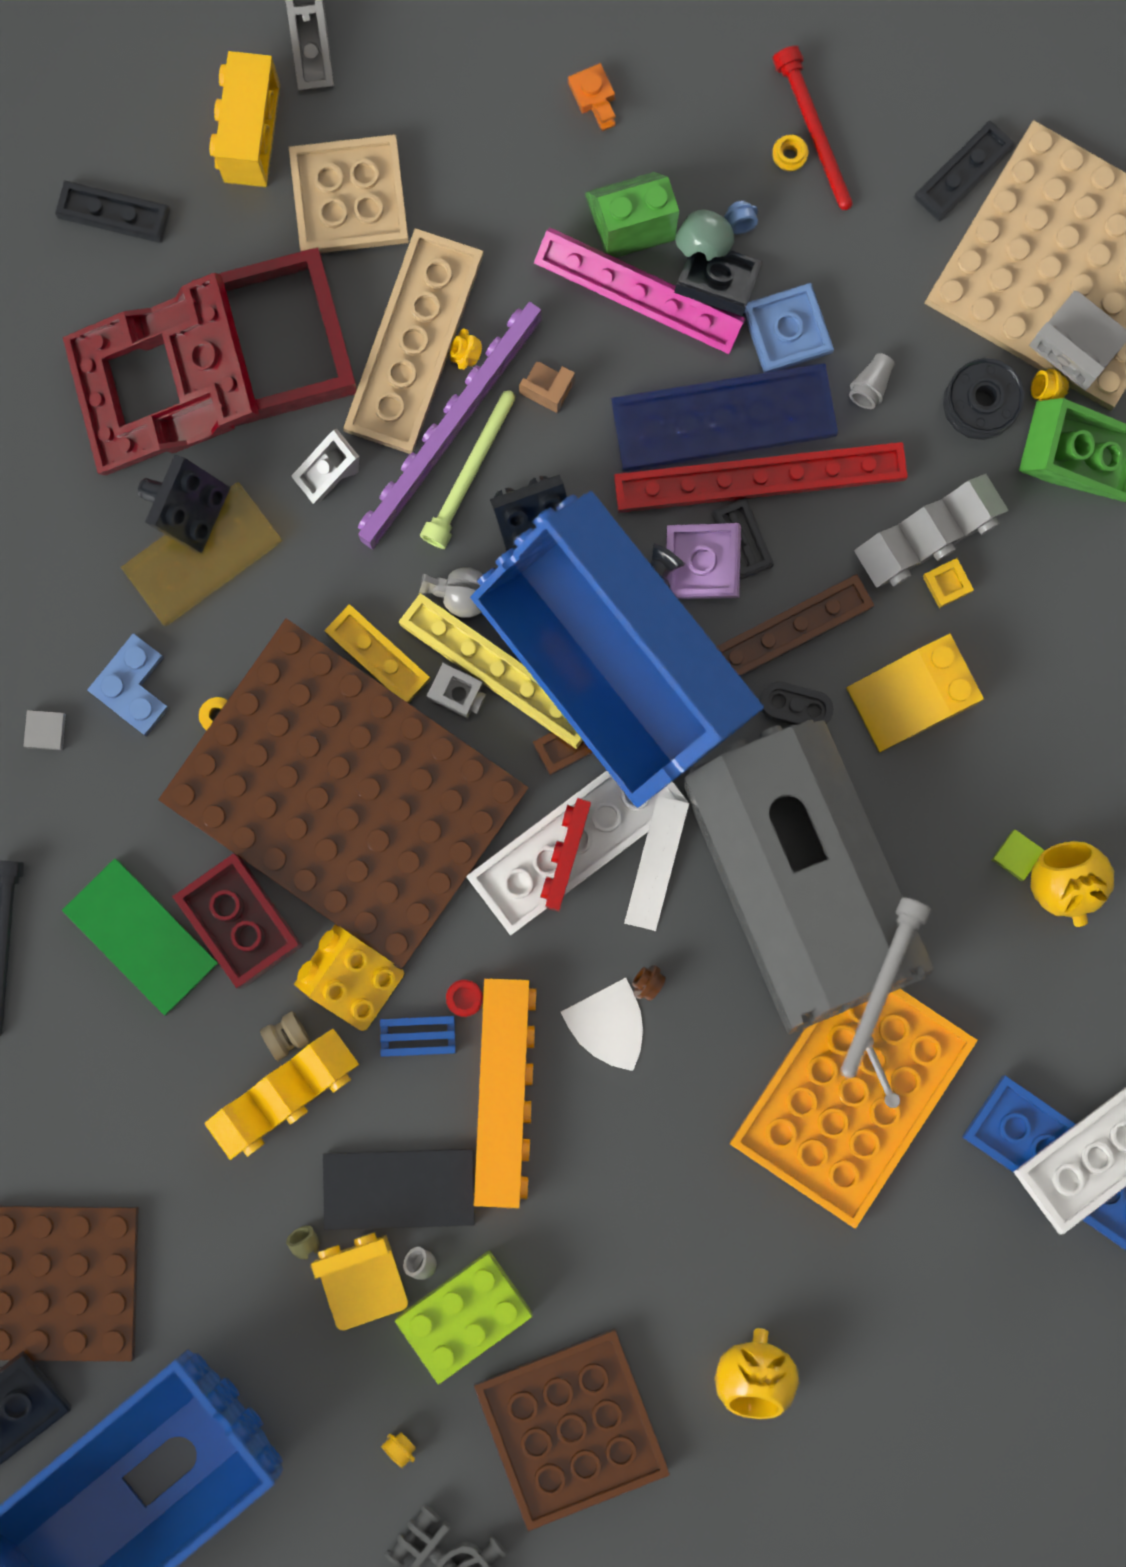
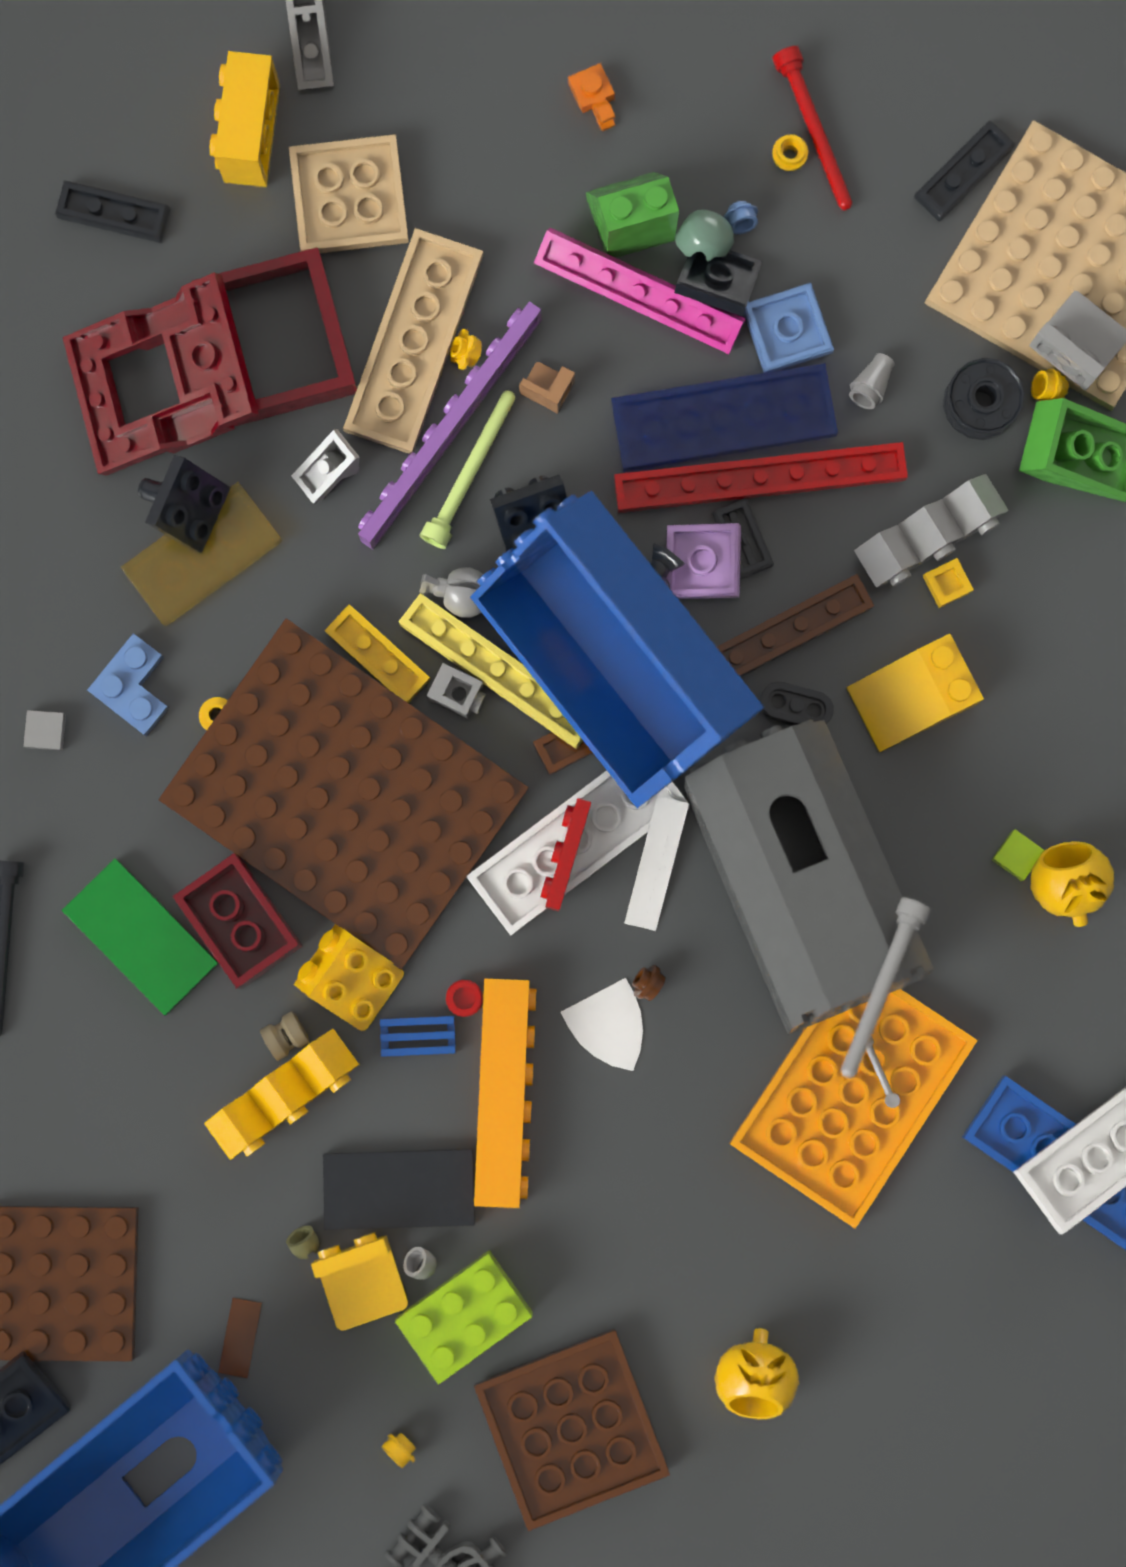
none -> reddish brown sticker [218,1298,262,1378]

